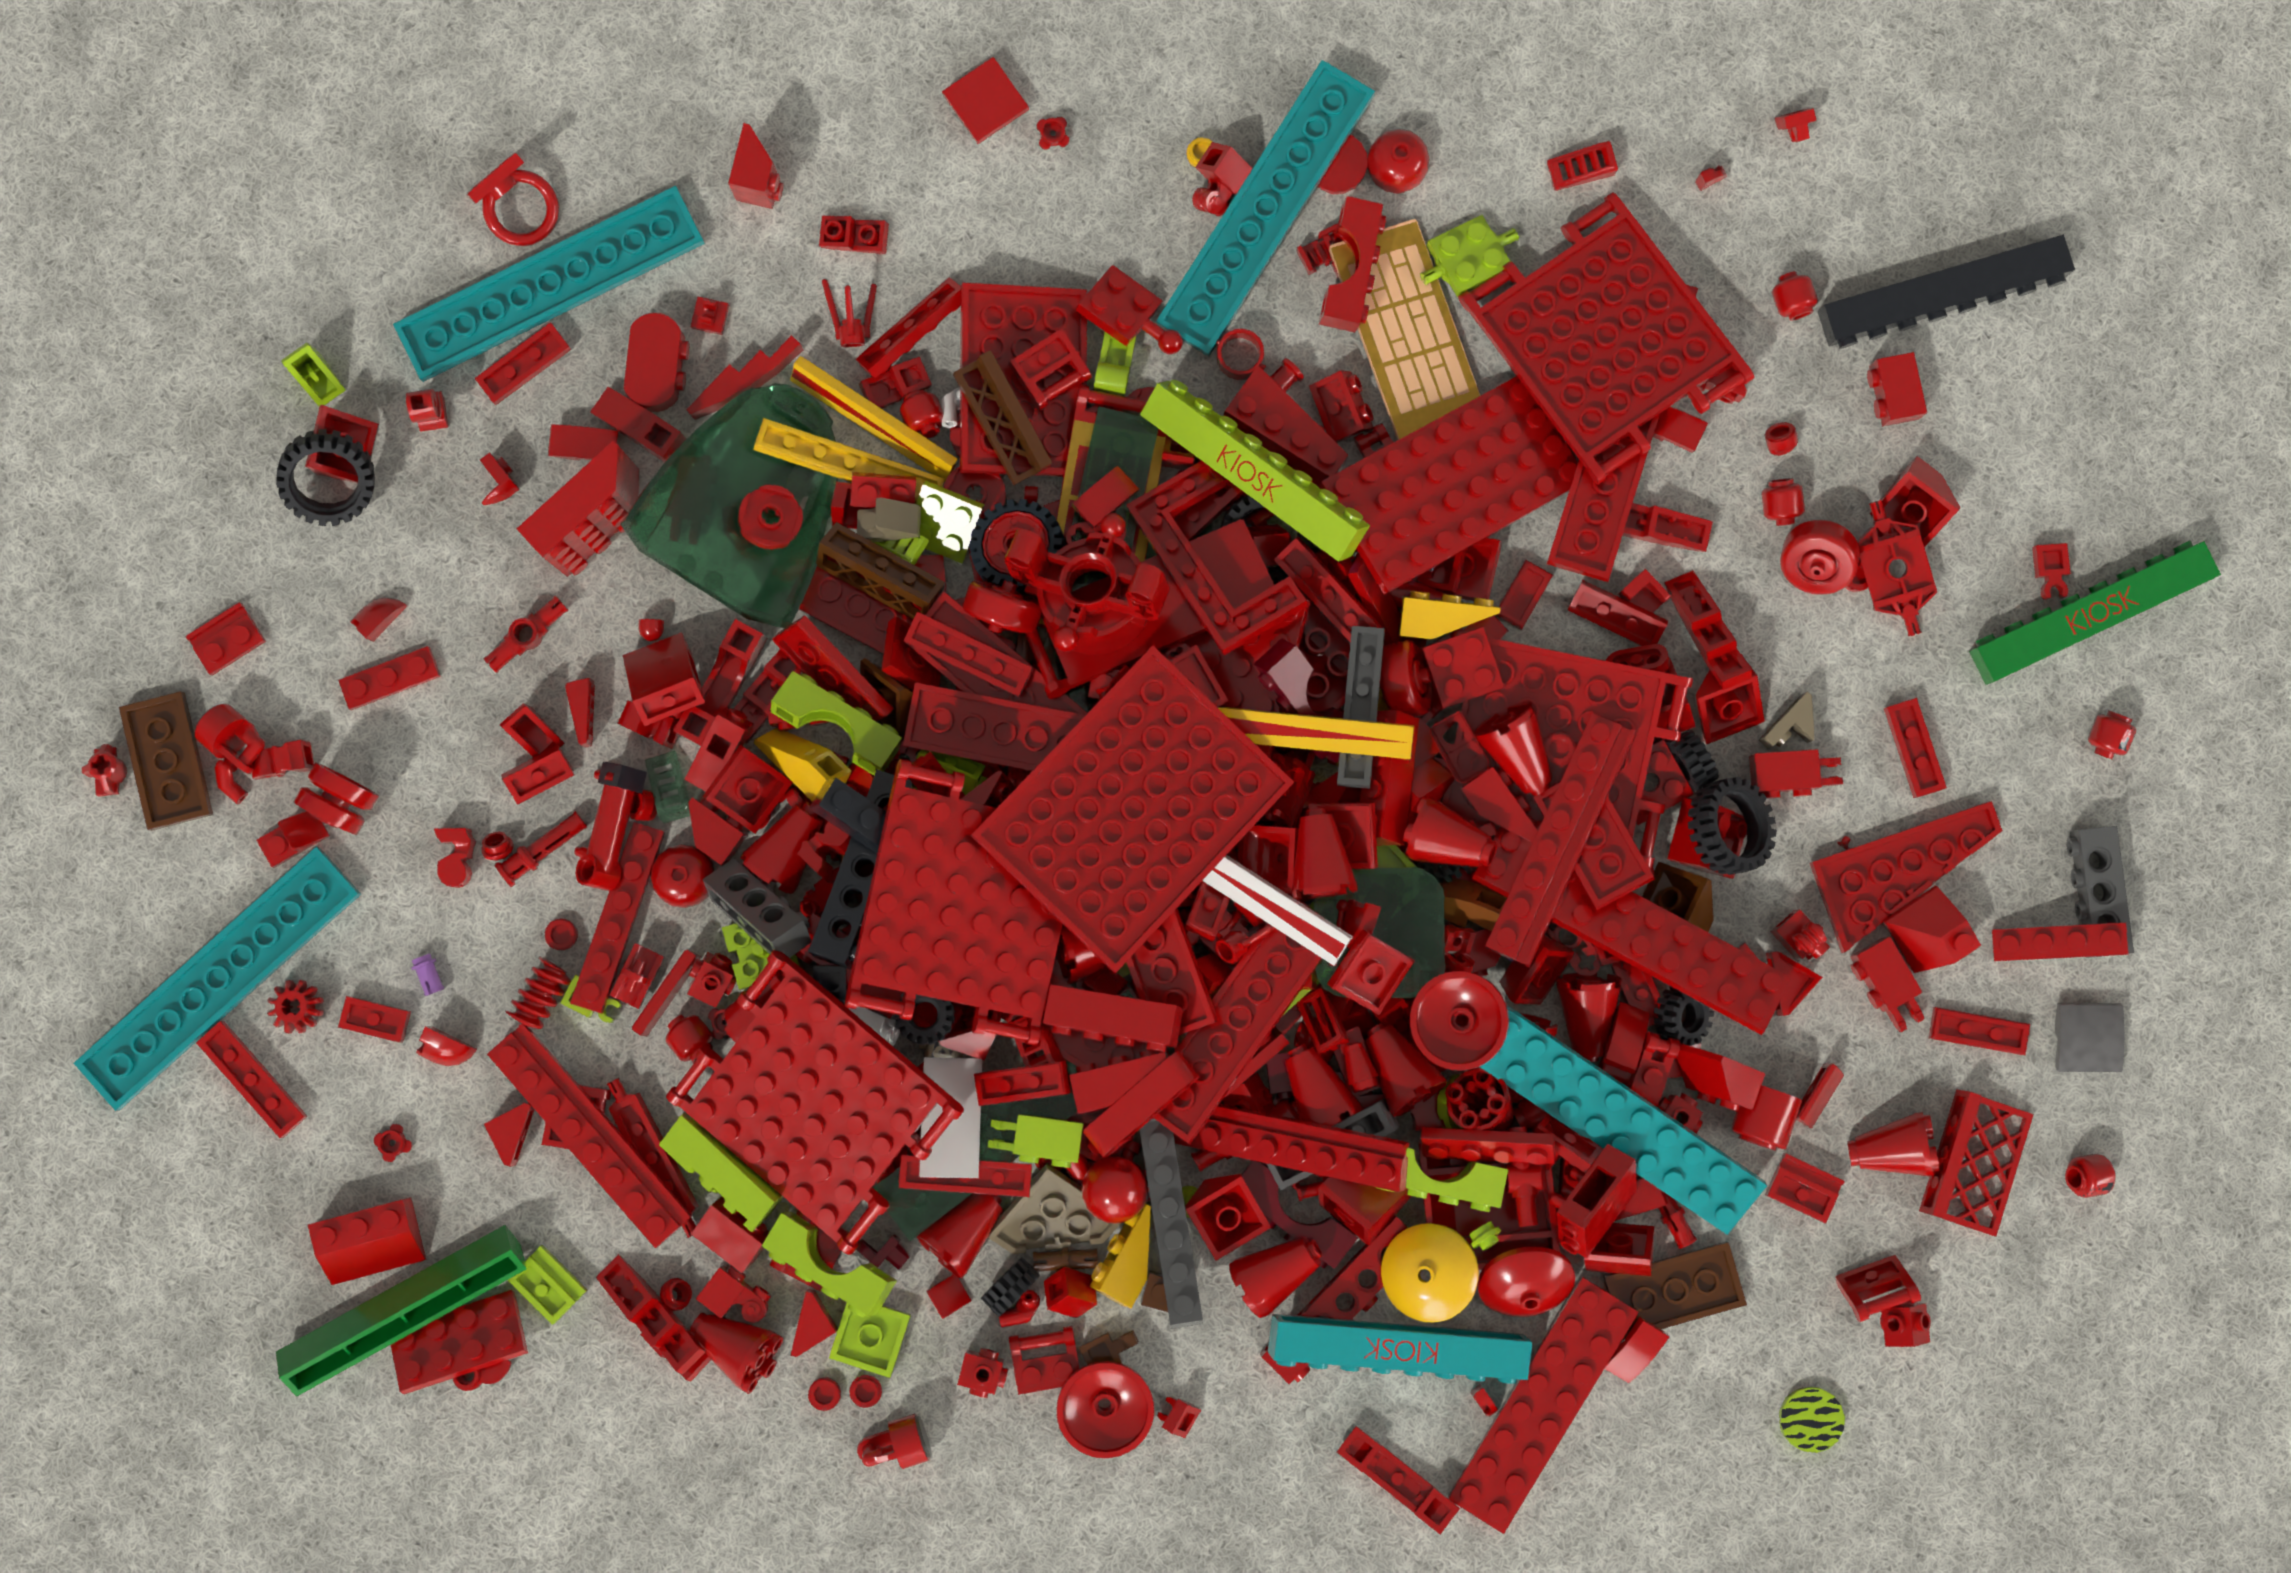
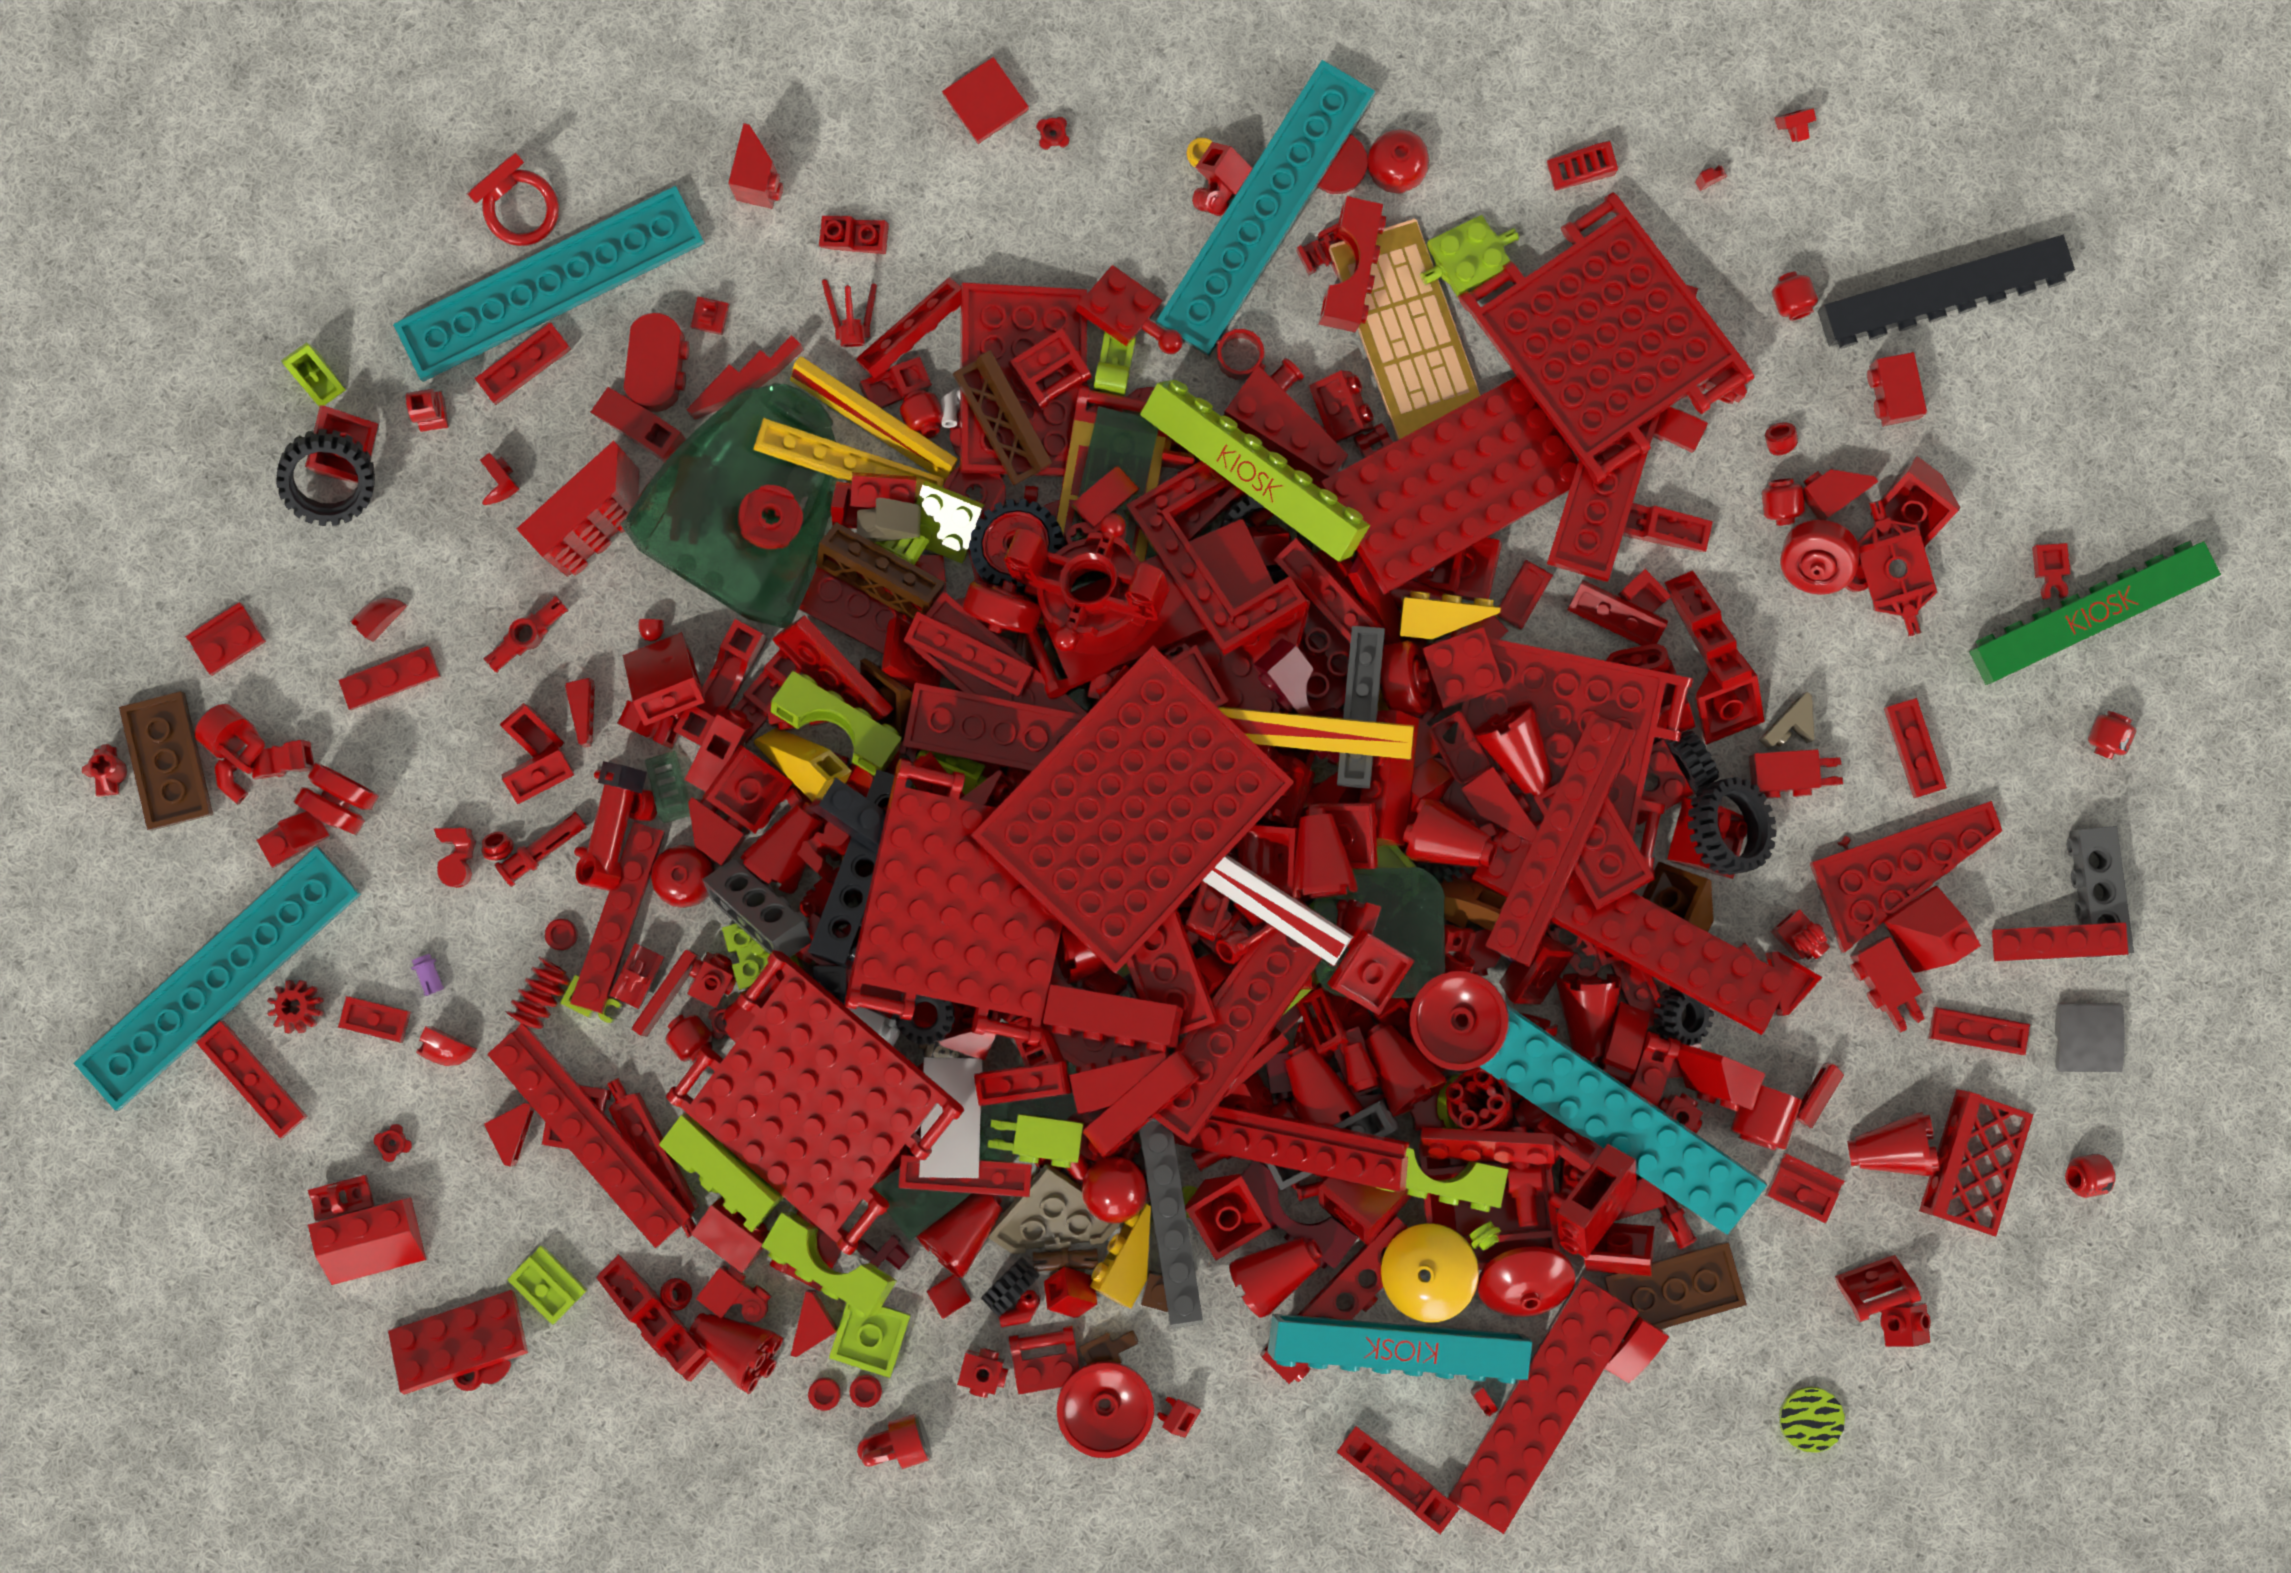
green brick [276,1225,527,1397] -> none
red slope [548,424,618,461] -> none
none -> red hips [308,1175,374,1221]
none -> red slope [1803,469,1879,520]

